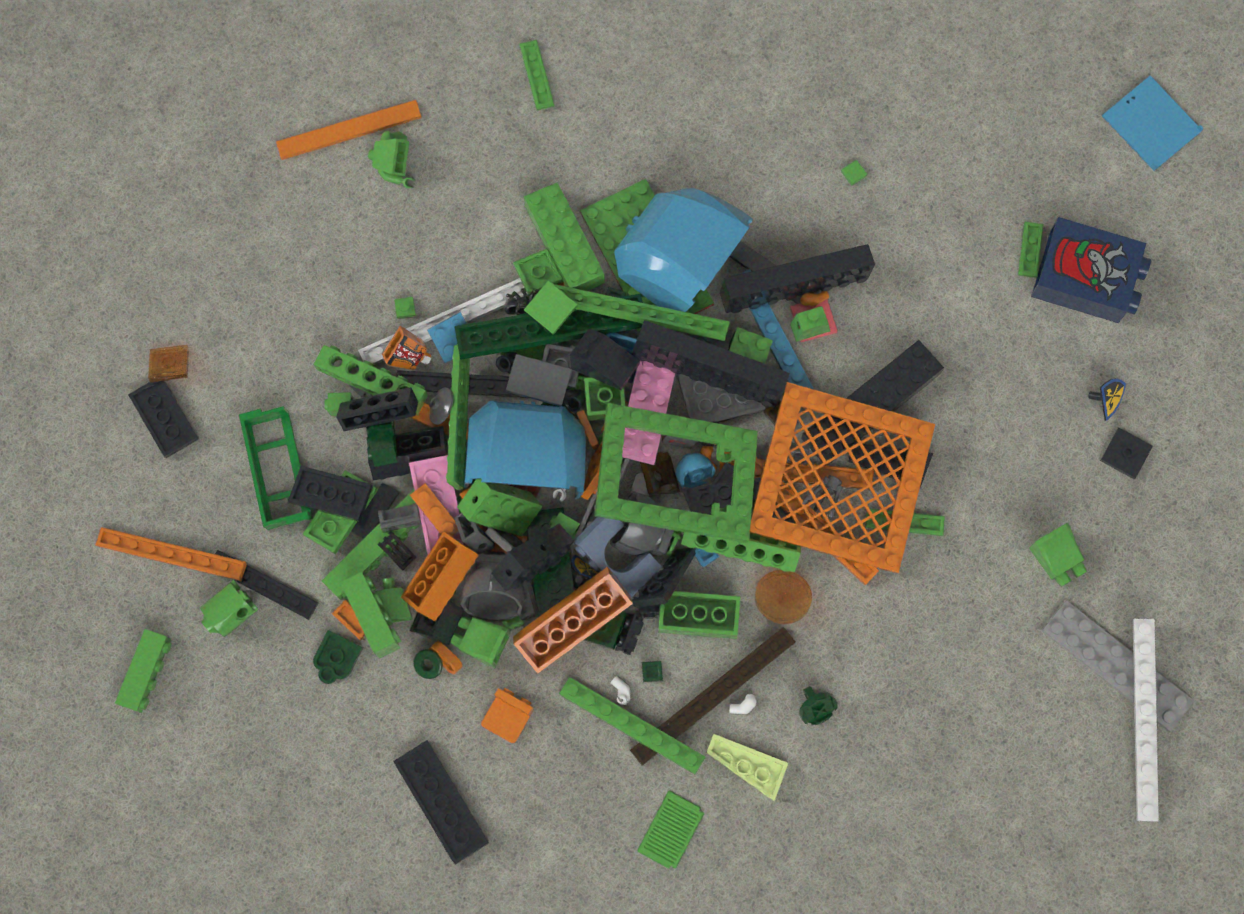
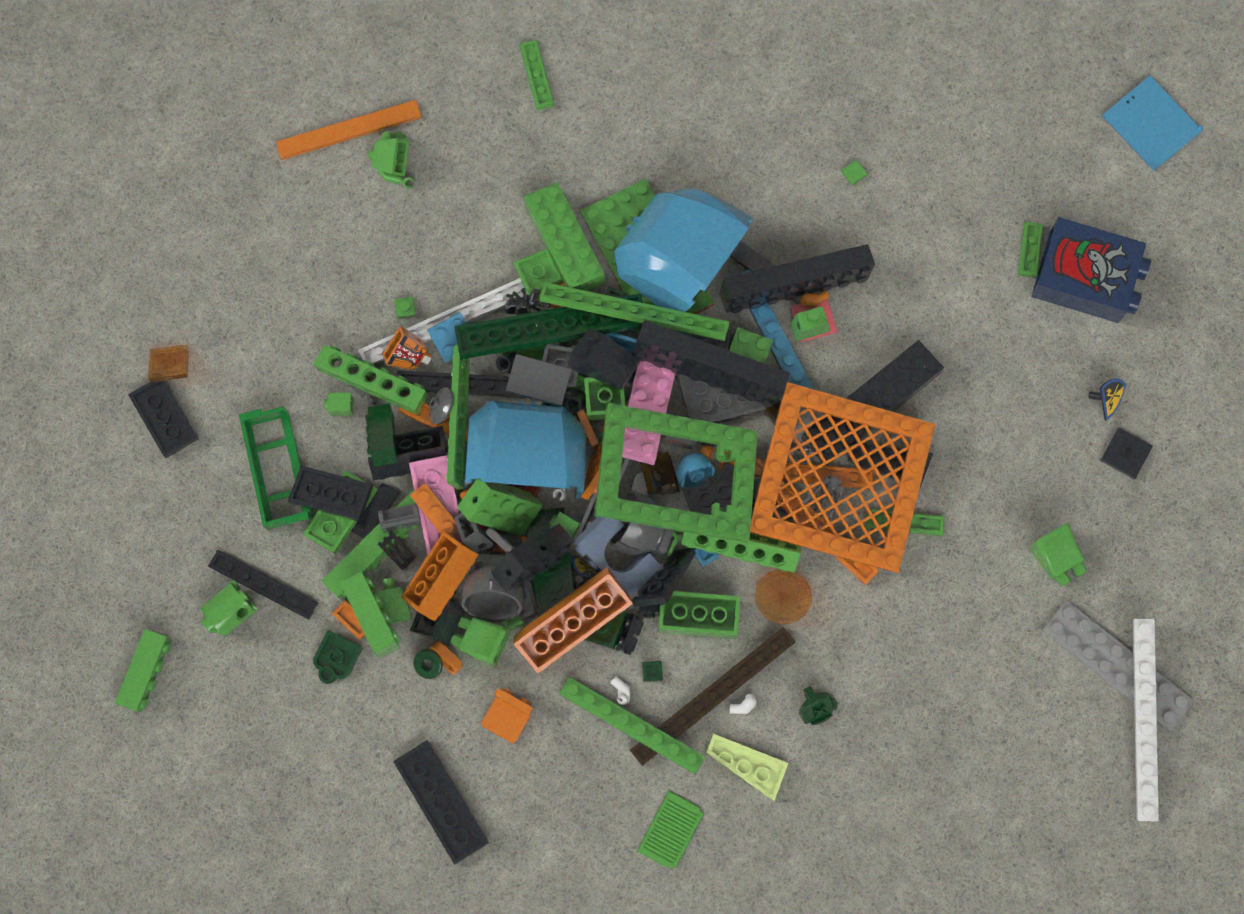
orange tile [95,527,247,582] -> none
black brick [336,387,418,432] -> none
bright green tile [524,281,578,335] -> none

